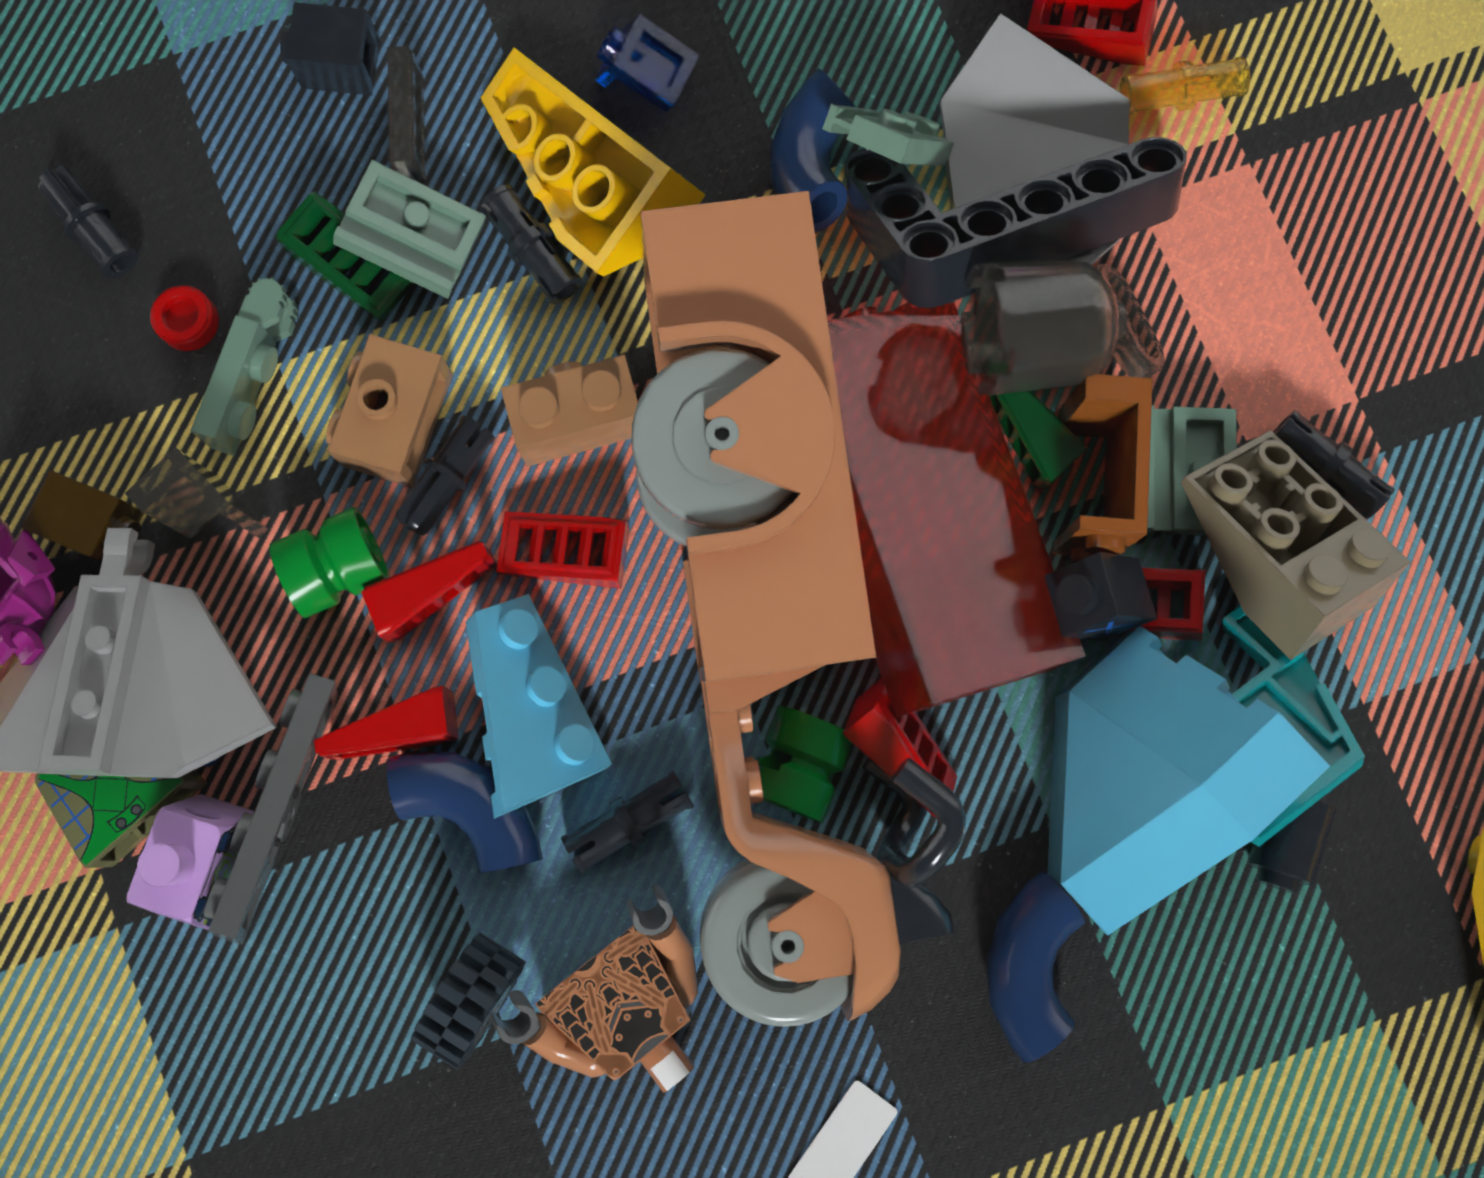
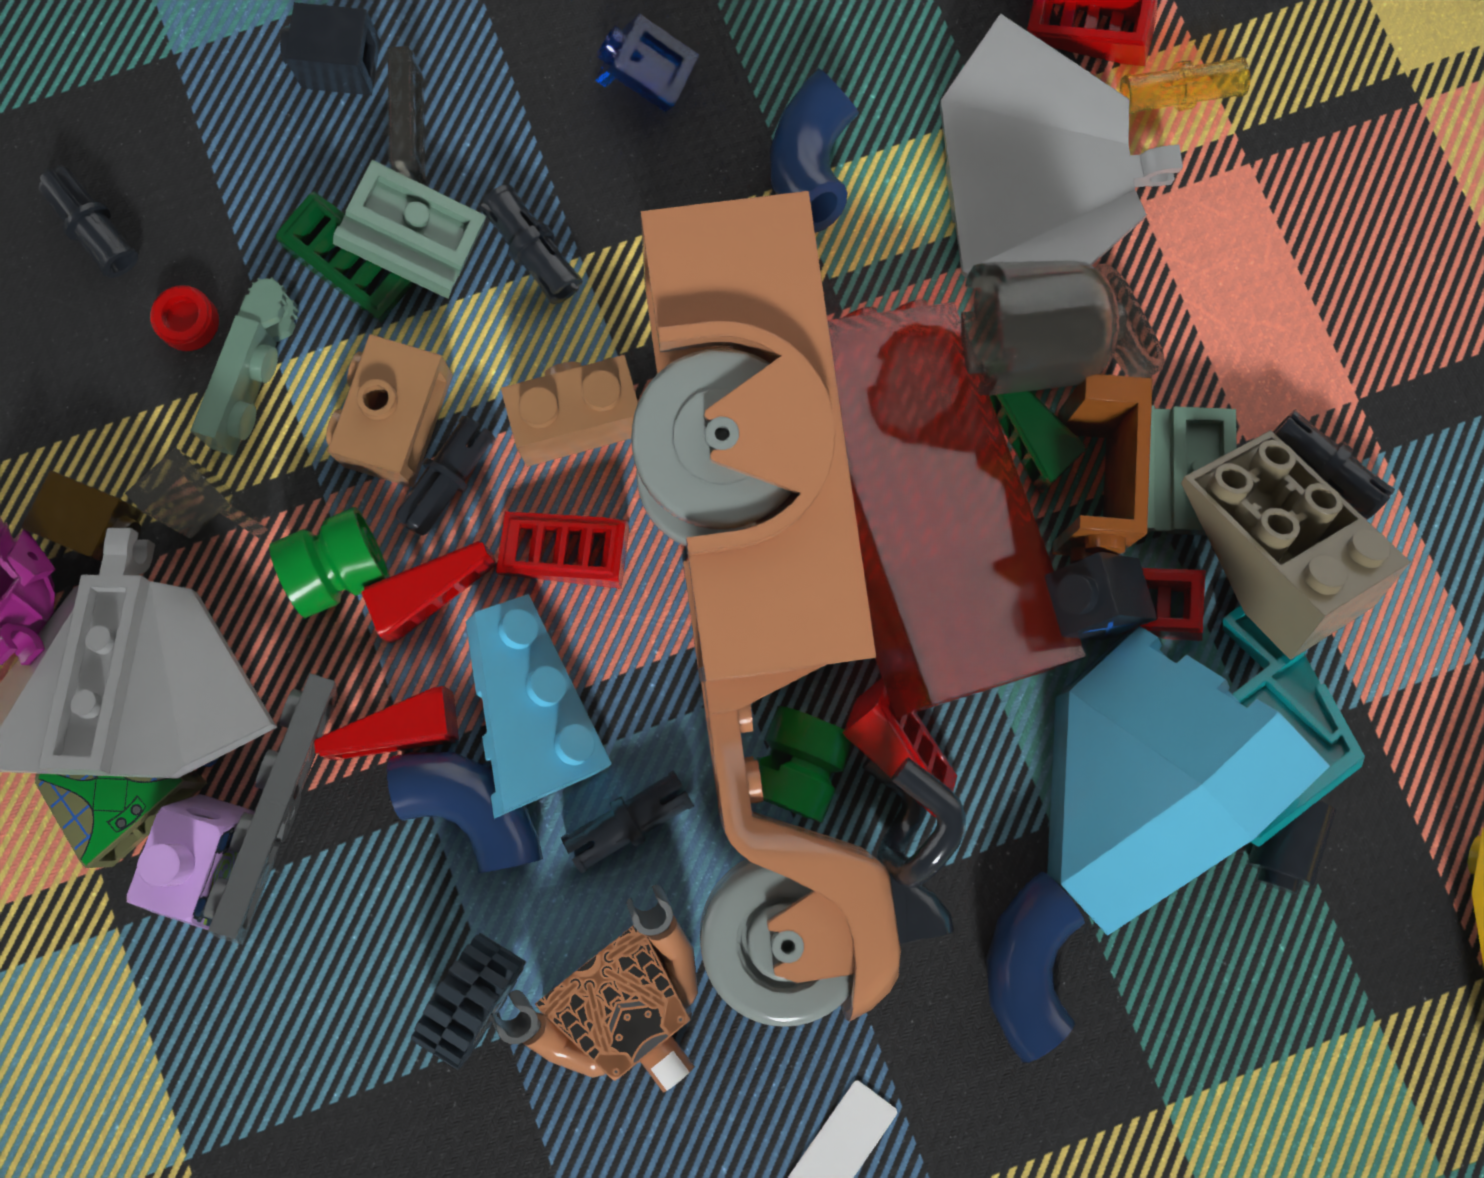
yellow wedge [480,48,706,277] -> none
sand green plate [822,104,954,166] -> none
black beam [844,137,1187,308] -> none

